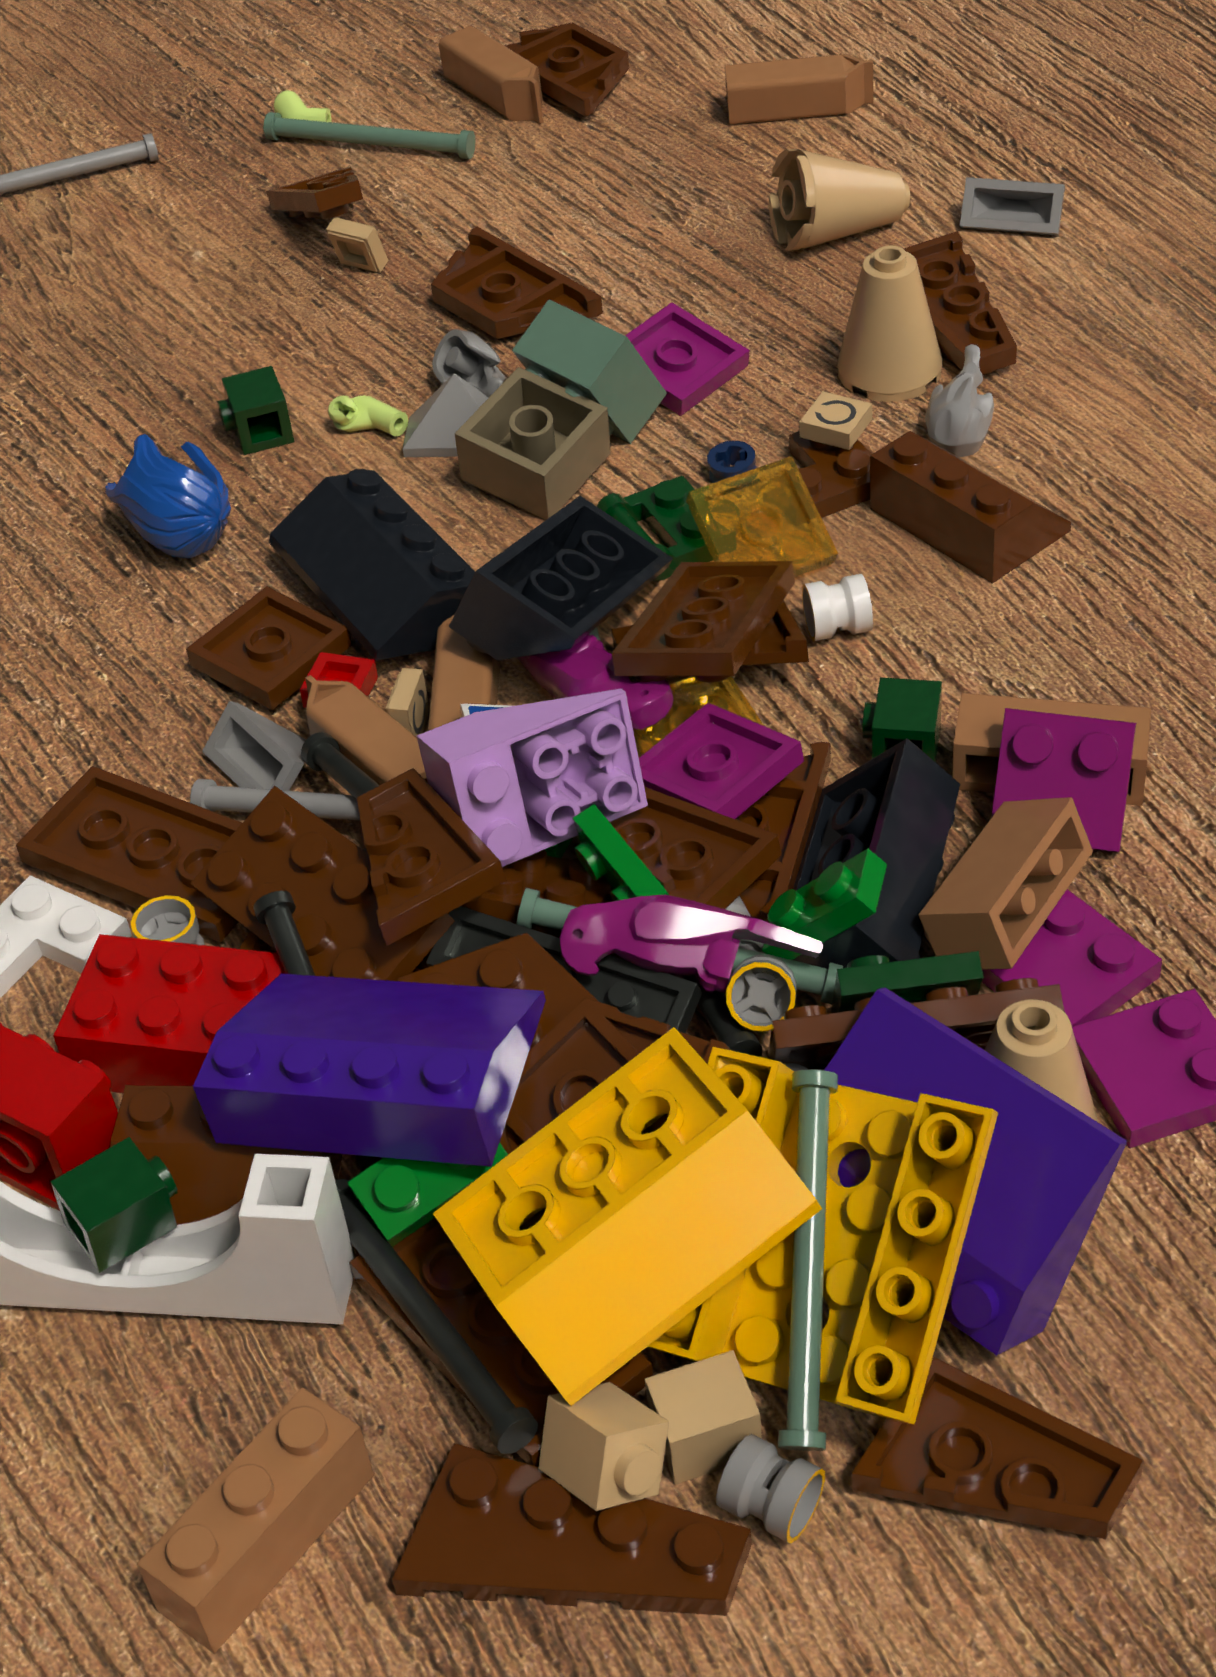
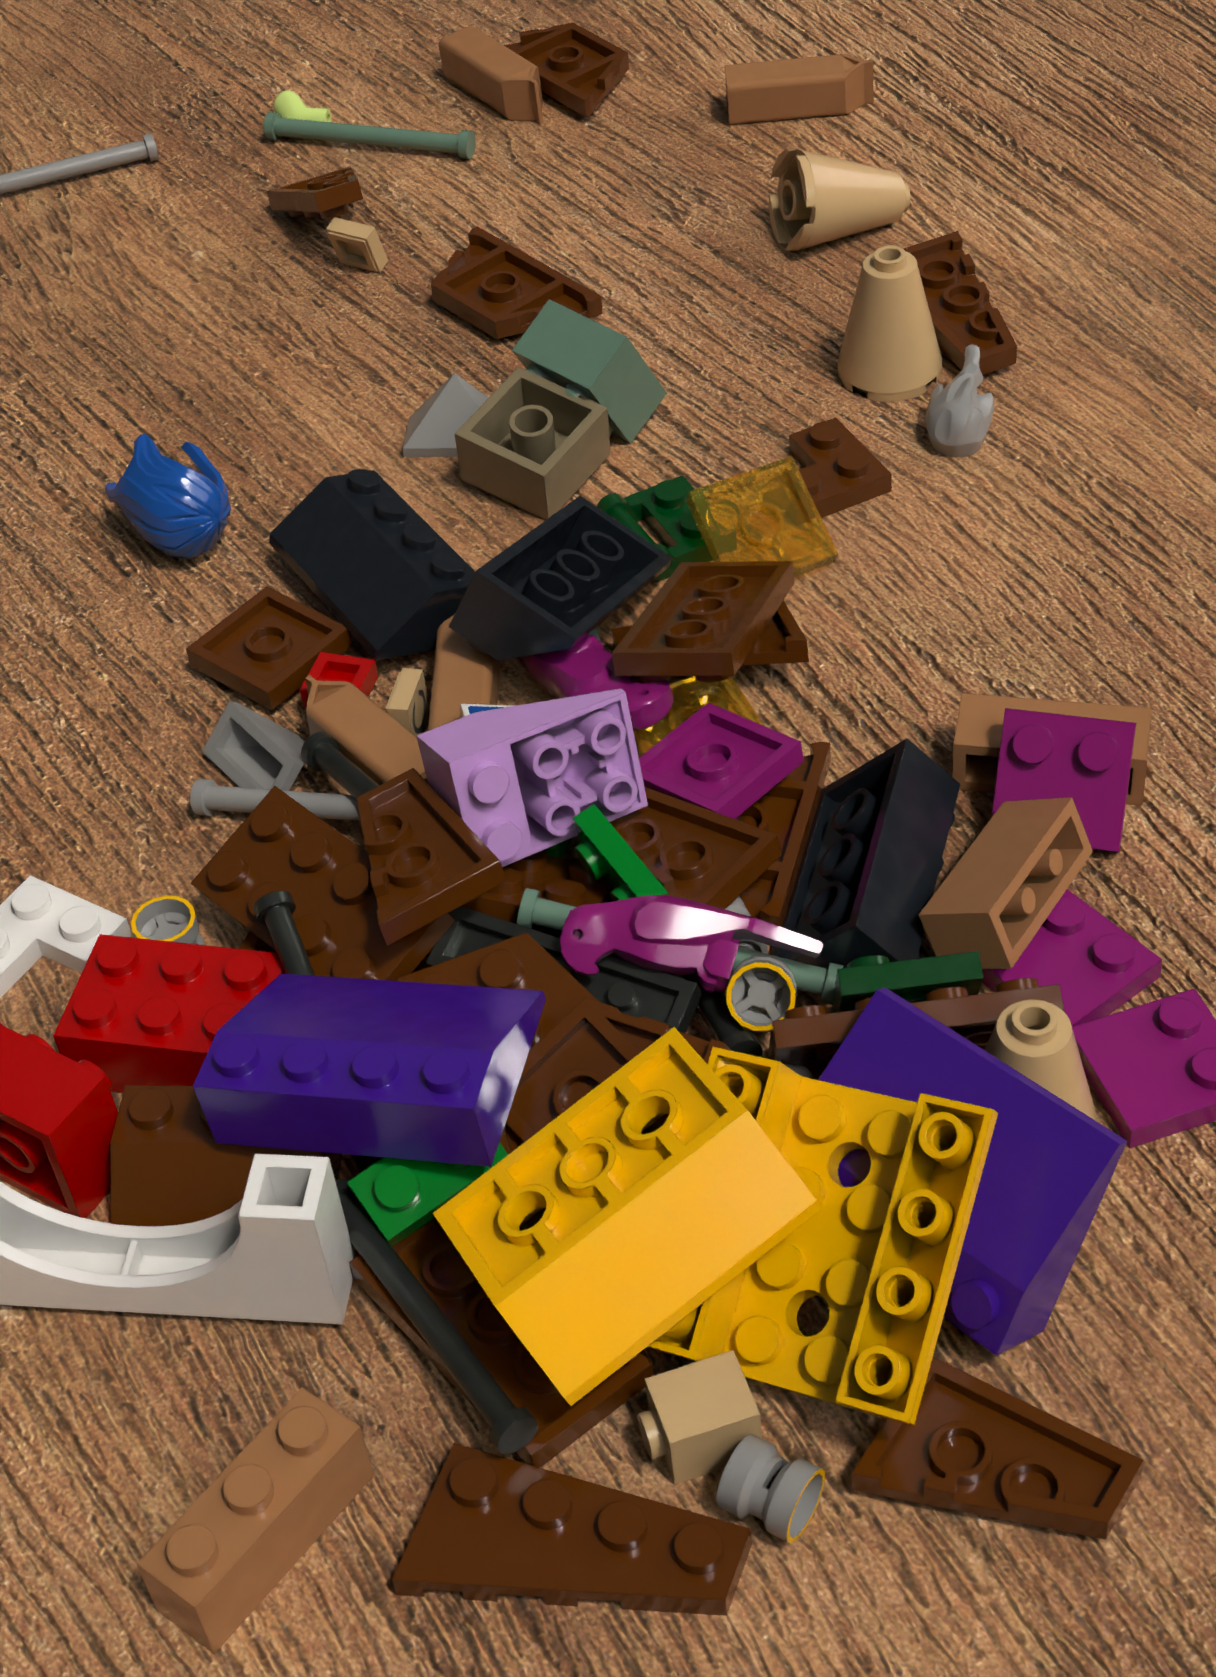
reddish brown plate [16,766,242,942] -> none
dark green brick [51,1137,178,1273] -> none
dark green brick [217,366,294,455] -> none
yellowish green arm [328,395,408,437] -> none
light grey piece [432,329,506,397] -> none
tan brick [538,1382,669,1511] -> none
magenta plate [625,302,750,416] -> none
dark blue bush [707,441,757,490] -> none
green plate [762,848,887,960] -> none
sand green bar [778,1069,838,1451] -> none
tan tile [799,391,872,450] -> none
white wheel [802,574,873,641] -> none
dark green brick [862,677,942,762] -> none
reddish brown slope [870,431,1071,584] -> none
light grey slope [960,177,1065,236] -> none

